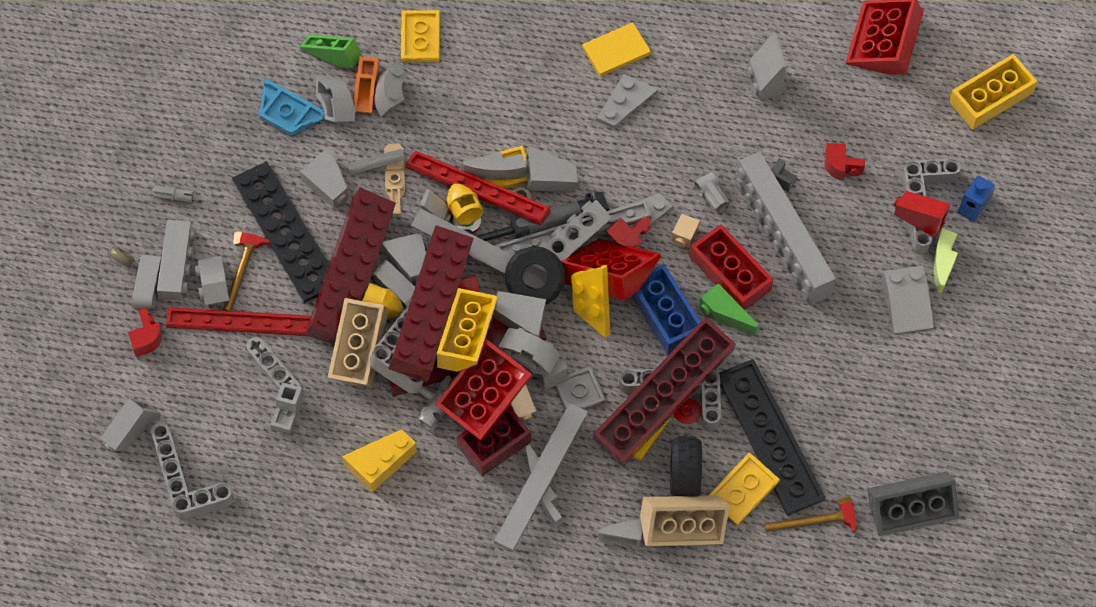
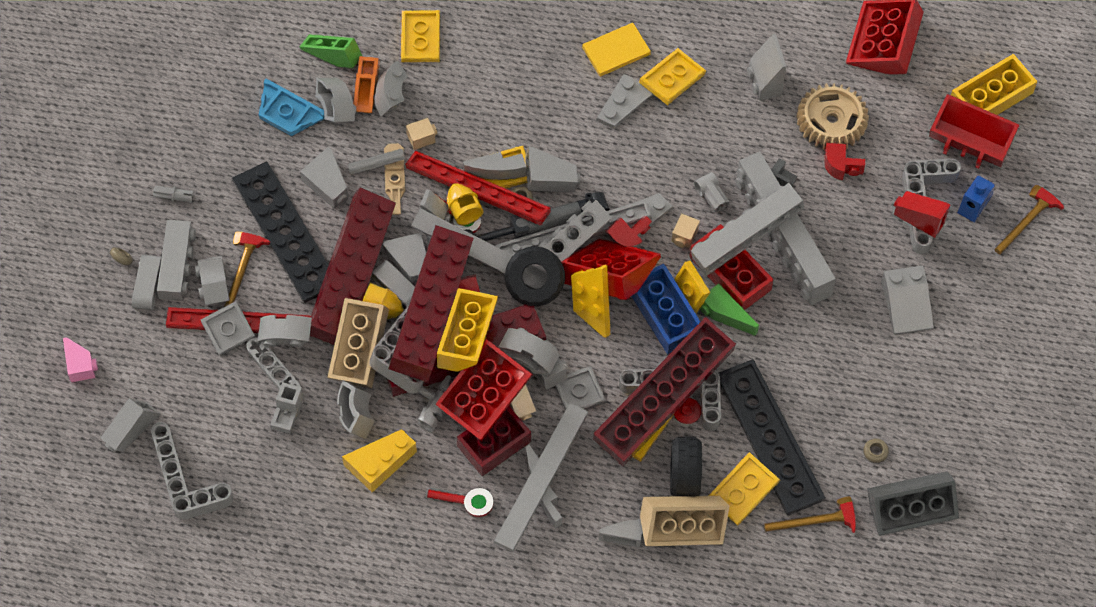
red brick [128,308,162,357] -> none
light grey slope [494,291,546,338] -> none
yellowish green slope [934,228,958,294] -> none
none -> bright pink slope [63,338,98,382]
none -> light grey tile [201,301,255,356]
none -> light grey brick [257,315,312,347]
none -> light grey brick [337,380,375,439]
none -> tan brick [406,118,437,150]
none -> piece [427,488,494,517]
none -> yellow tile [639,48,706,105]
none -> yellow tile [674,260,710,314]
none -> light grey brick [691,183,804,276]
none -> tan gear [797,83,869,150]
none -> dark tan piece [863,439,889,463]
none -> red piece [929,94,1019,169]
none -> pearl gold piece [995,185,1064,255]

